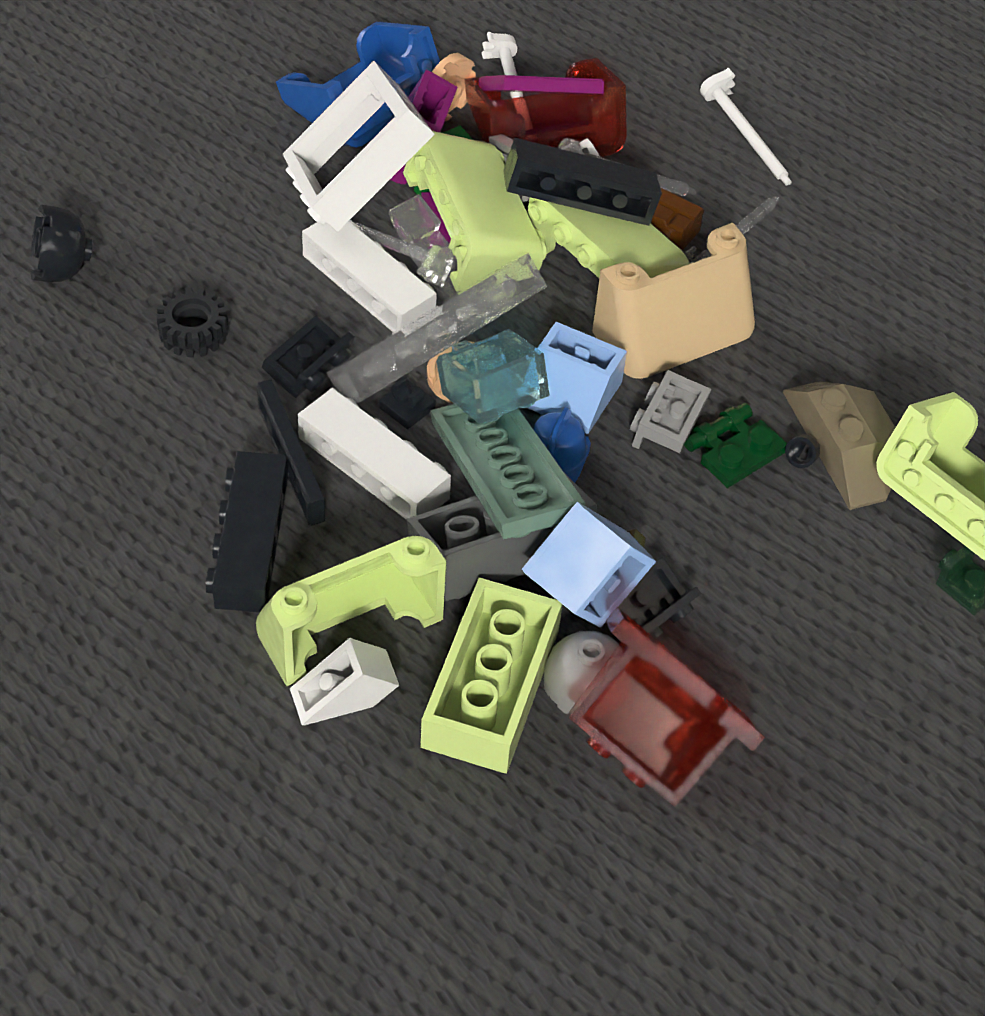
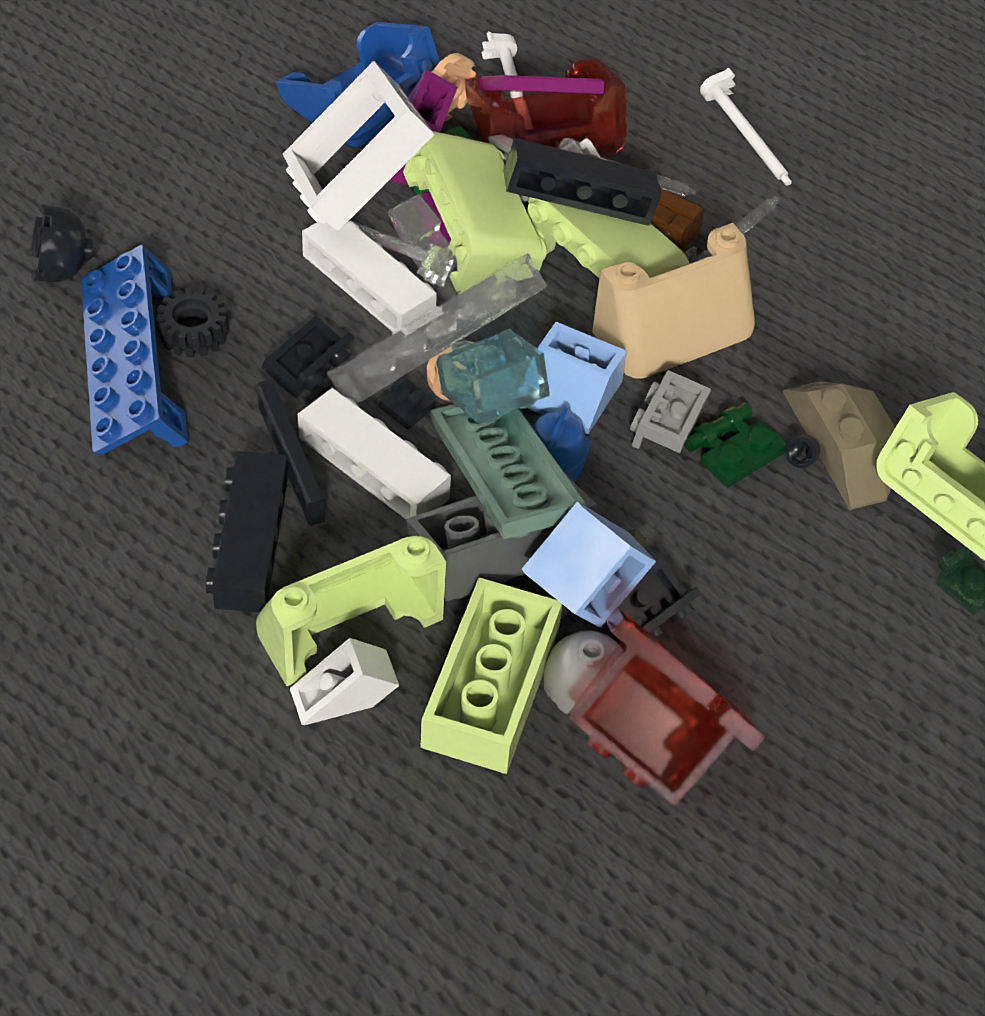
none -> blue bracket [81,244,188,455]

